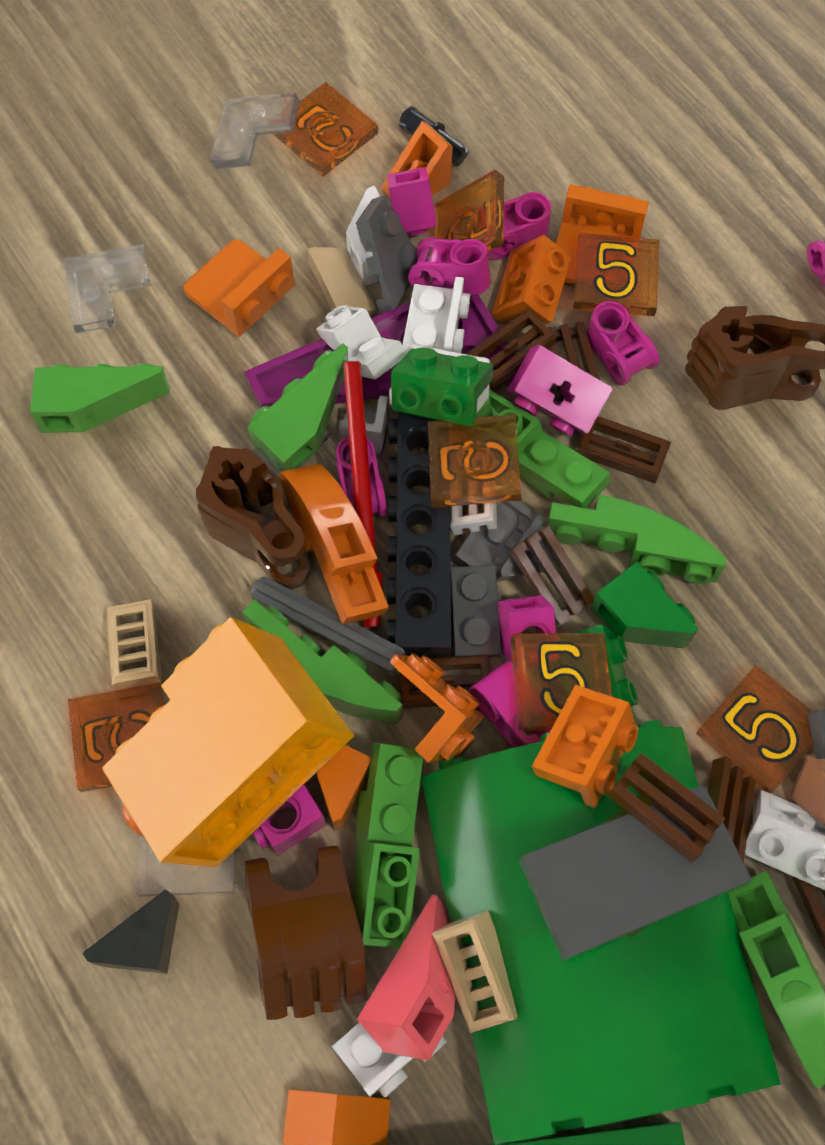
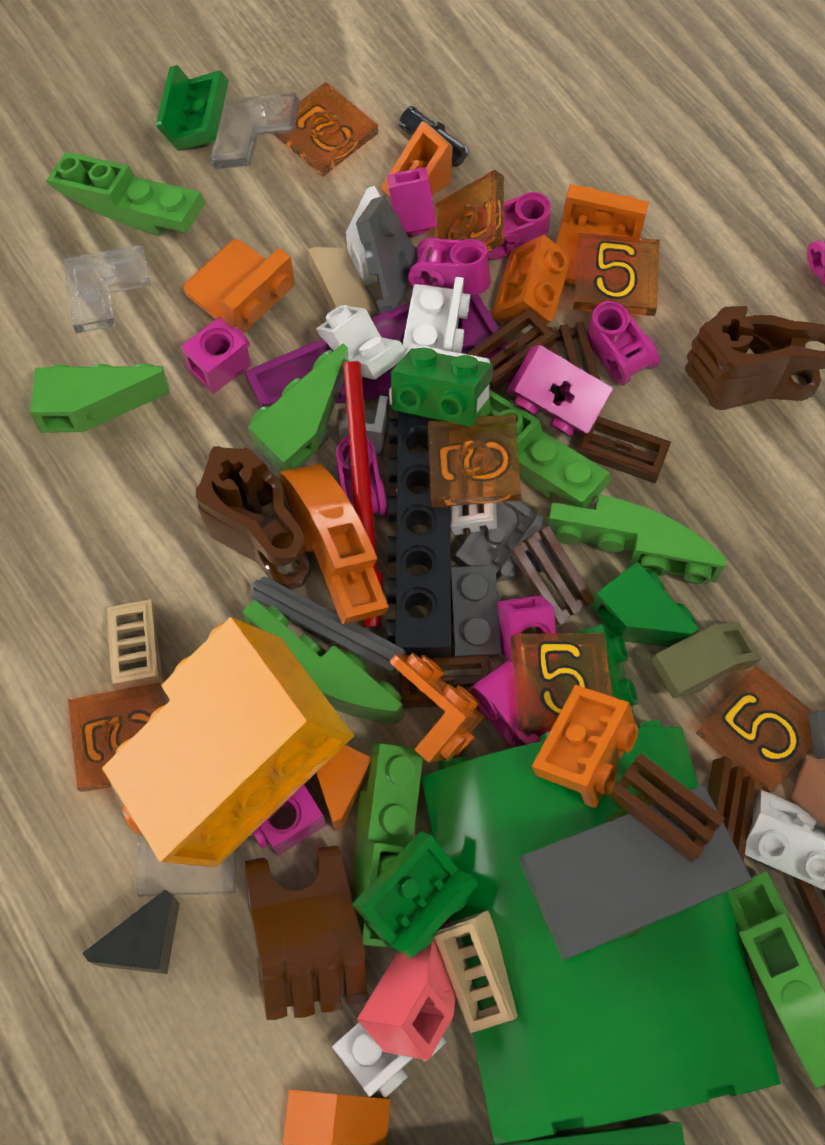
none -> bright green slope [46,152,206,236]
none -> green bracket [156,65,229,151]
none -> dark pink brick [181,317,251,394]
none -> green bracket [352,831,478,958]
none -> olive slope [650,621,762,698]

